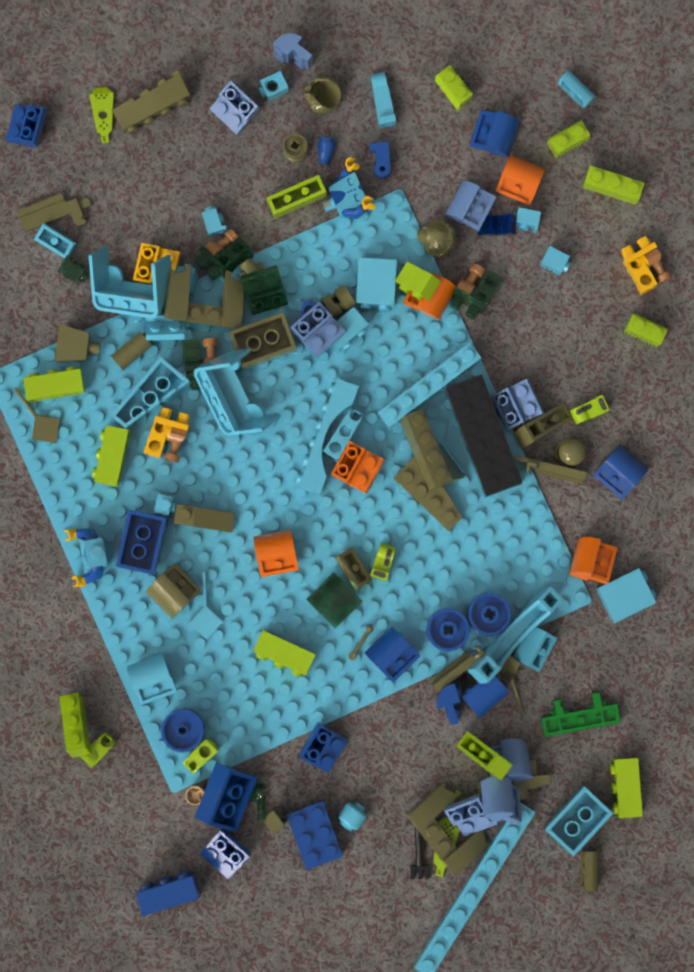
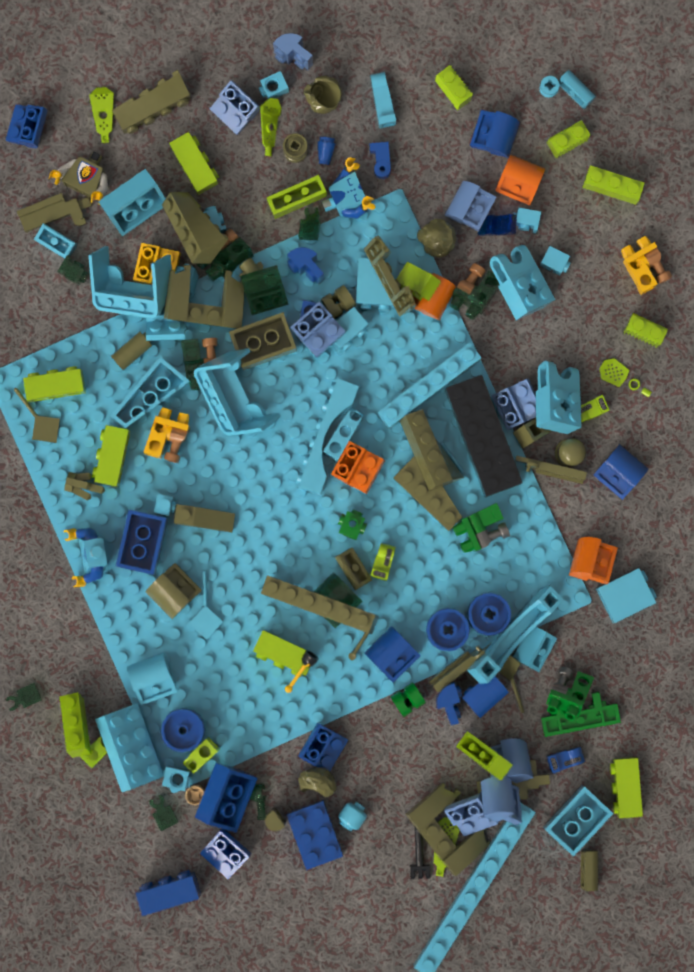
olive torso [55,325,101,363] -> none
orange brick [253,529,299,577] -> none
none -> clear green plate [5,683,42,711]
none -> torso [48,151,108,205]
none -> olive rock [64,472,105,501]
none -> medium azure brick [95,703,164,792]
none -> medium azure brick [98,169,166,236]
none -> clear green plate [149,794,179,831]
none -> olive wedge [162,192,229,264]
none -> medium azure brick [162,765,193,791]
none -> lime brick [169,132,219,195]
none -> lime piece [260,98,281,157]
none -> olive arch [261,575,379,634]
none -> hinge [285,650,319,693]
none -> blue brick [287,247,324,285]
none -> clear green plate [298,208,321,240]
none -> olive hair [298,767,337,798]
none -> green brick [338,509,367,540]
none -> olive wedge [364,236,416,317]
none -> green wheel [390,682,426,718]
none -> green hips [452,503,510,553]
none -> medium azure brick [490,245,556,320]
none -> medium azure brick [536,361,581,434]
none -> medium azure wheel [539,76,560,98]
none -> green hips [546,667,594,721]
none -> blue leg [546,747,585,773]
none -> lime piece [599,358,652,397]

